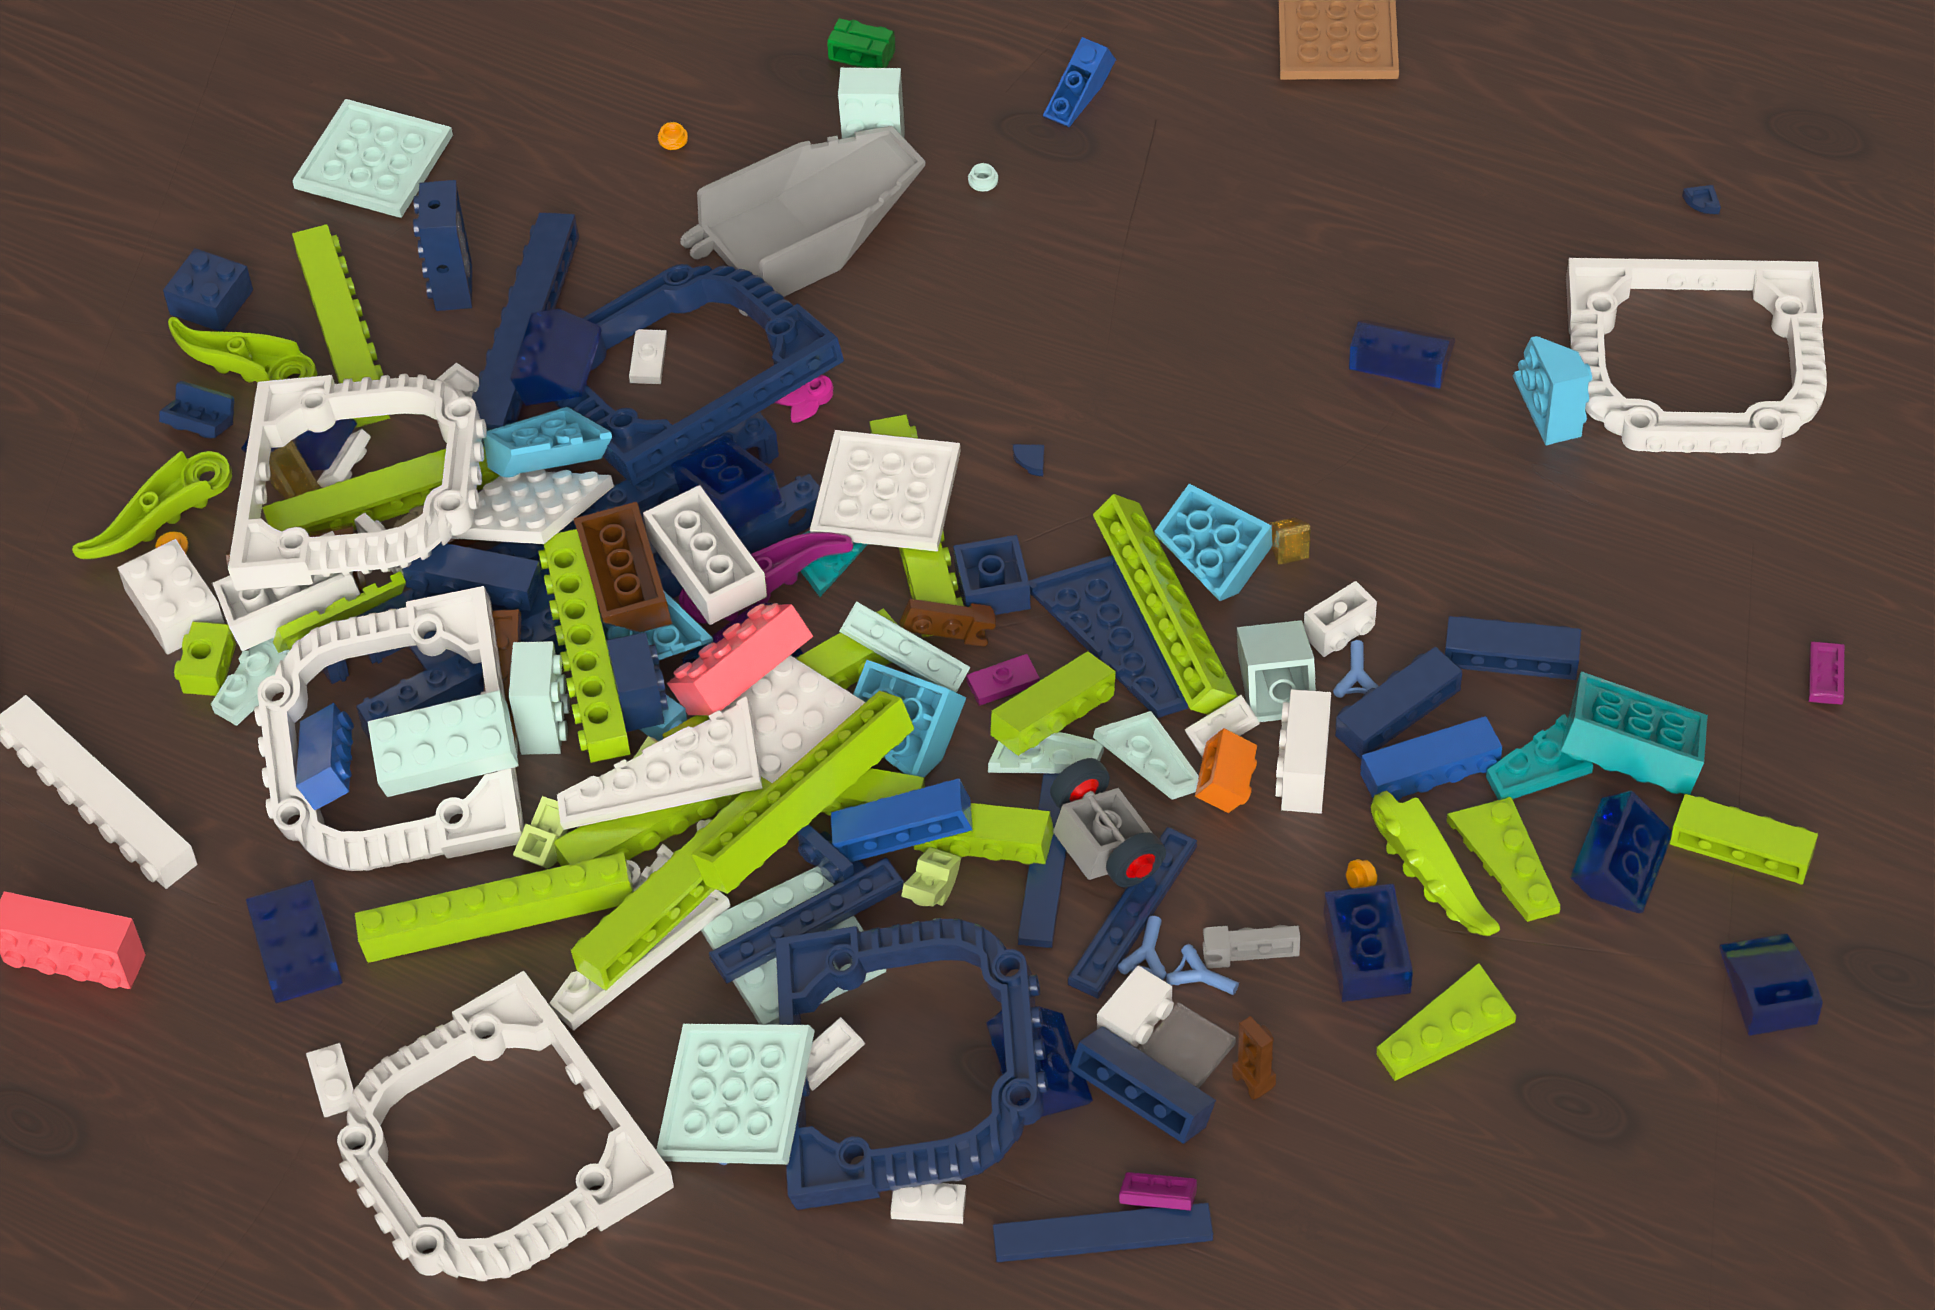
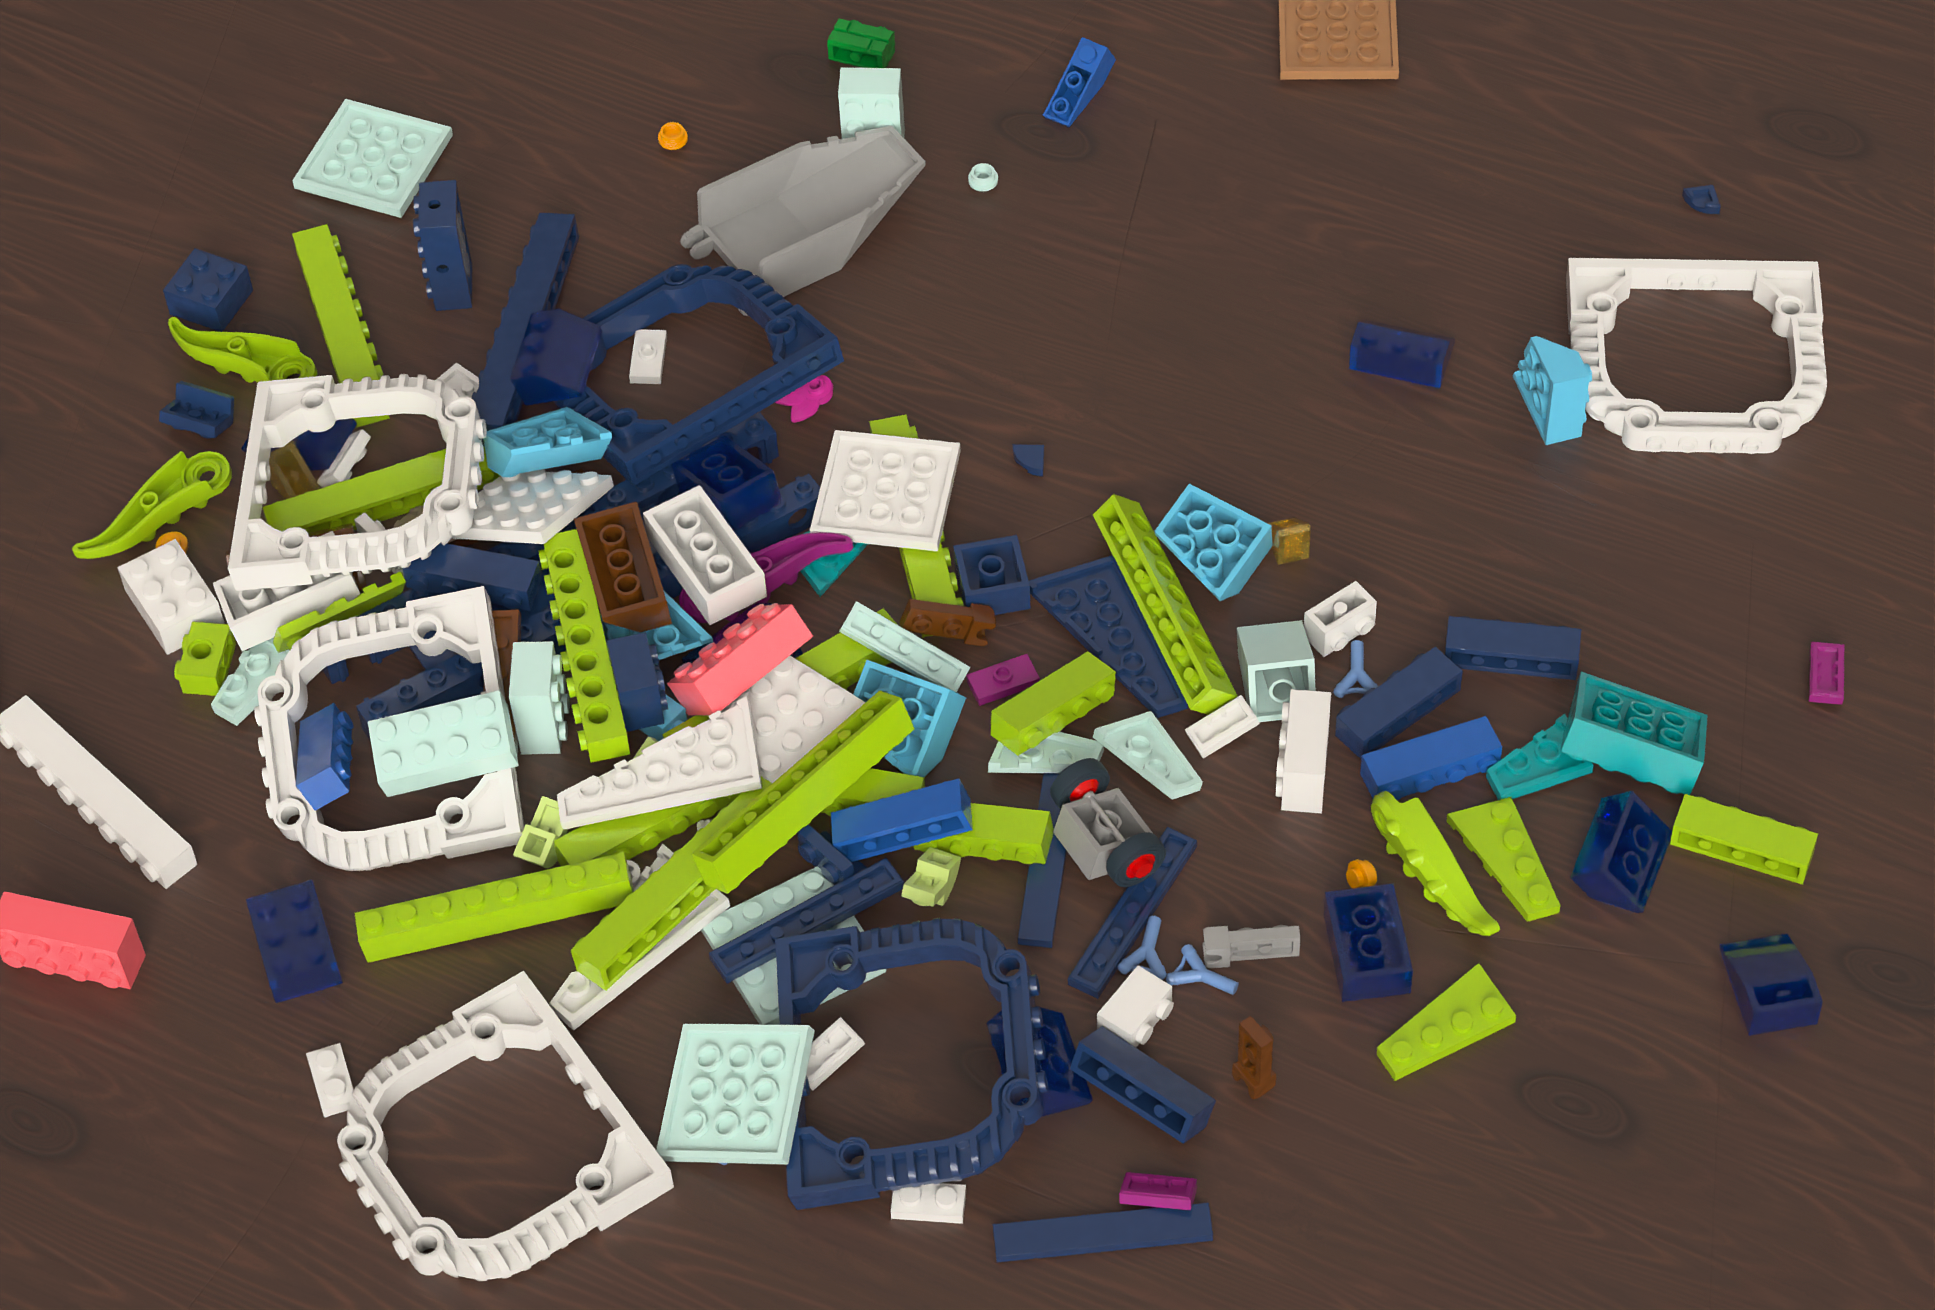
clear tile [1139,1002,1236,1089] -> none
orange brick [1195,728,1257,813] -> none

